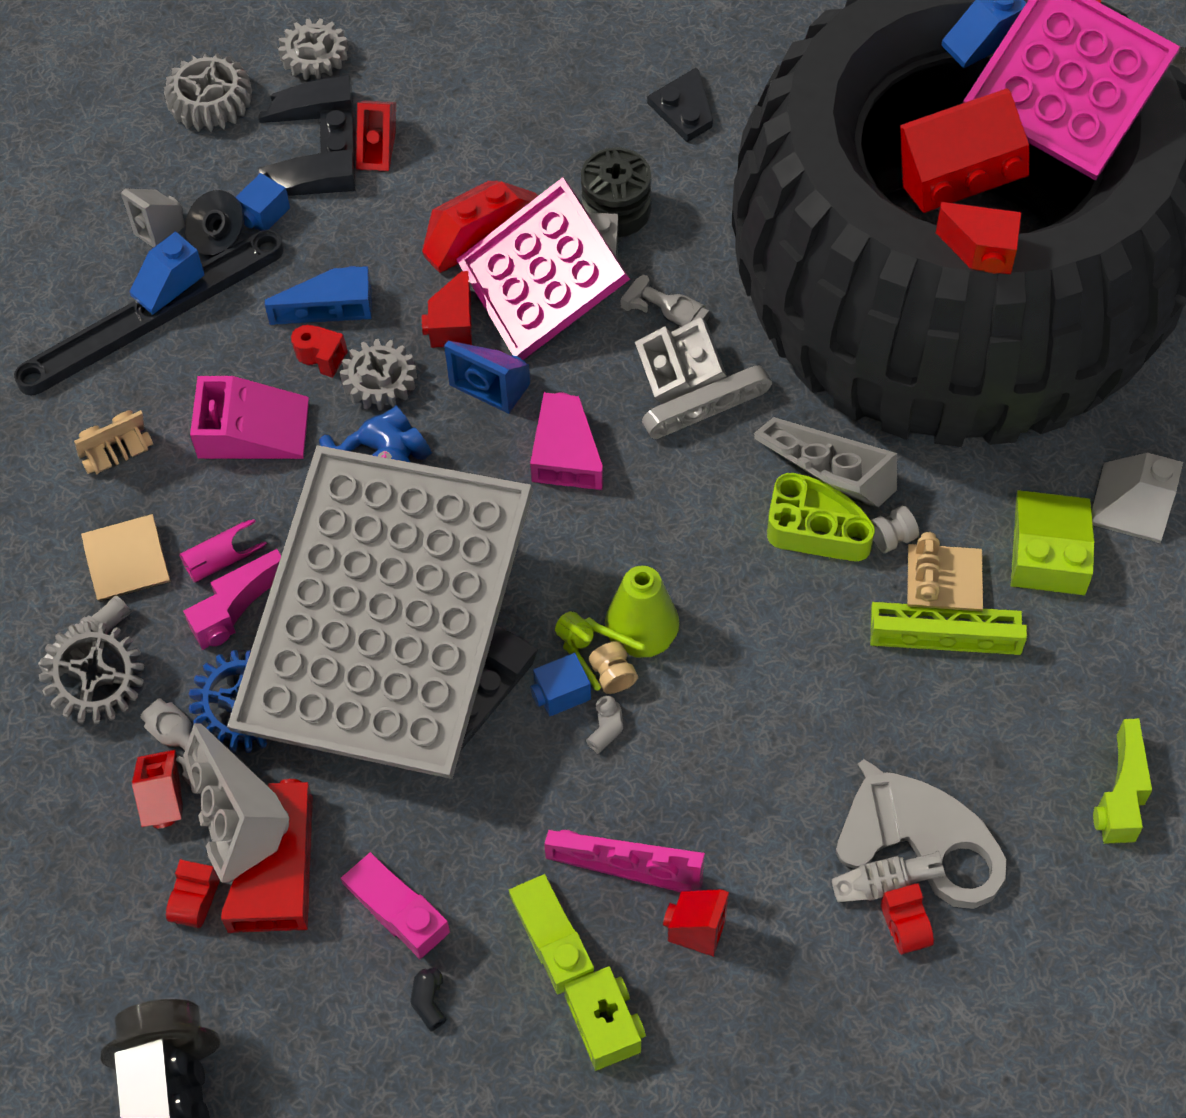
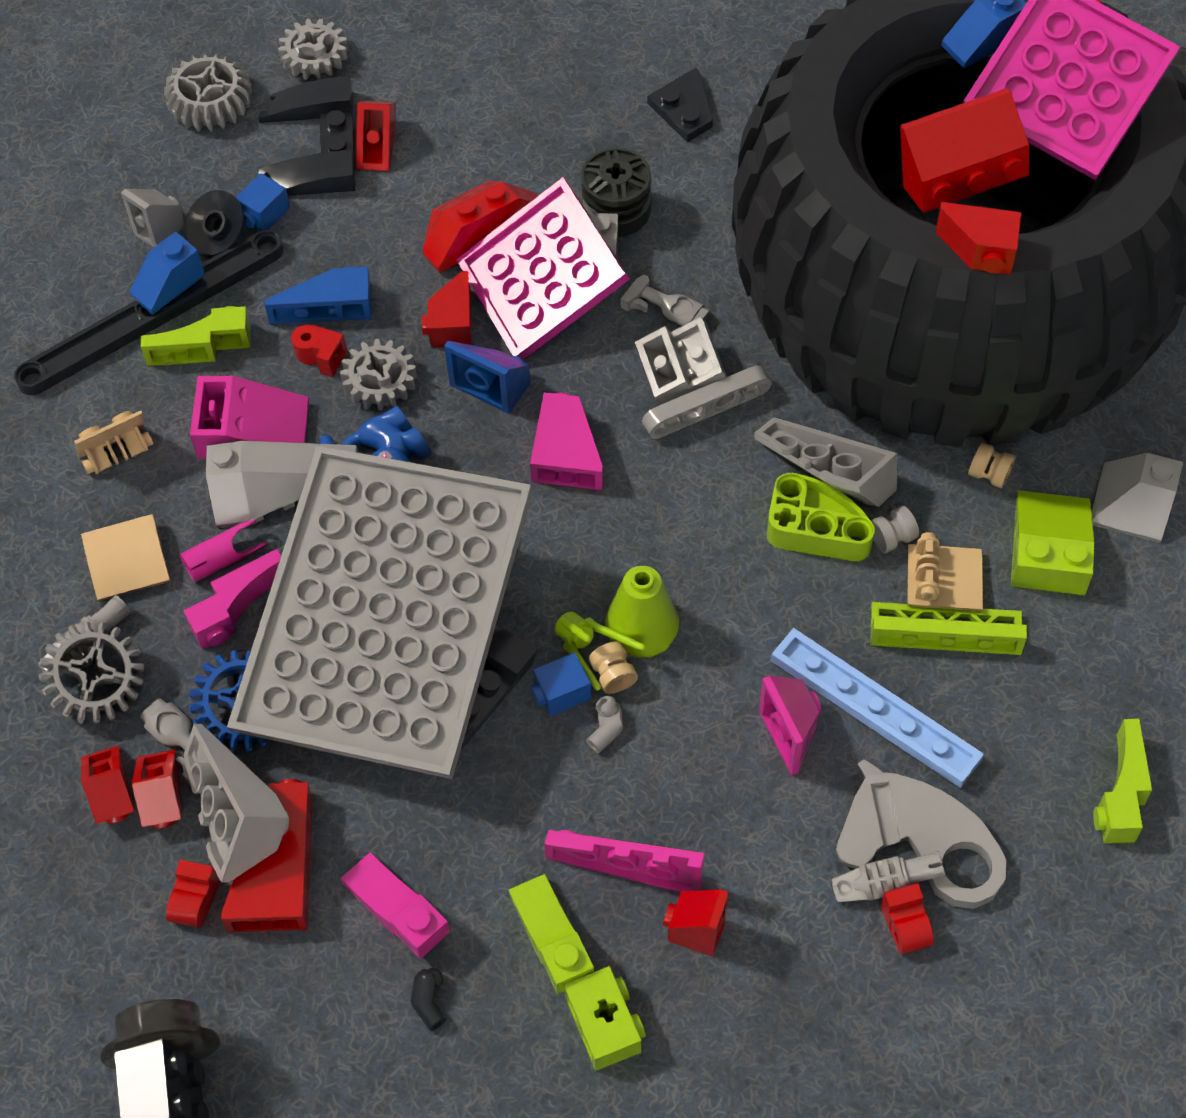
none -> red slope [81,745,134,824]
none -> lime slope [141,306,251,366]
none -> light grey wedge [206,441,358,528]
none -> dark pink slope [759,676,822,776]
none -> light blue plate [771,628,984,788]
none -> tan wheel [968,442,1016,489]

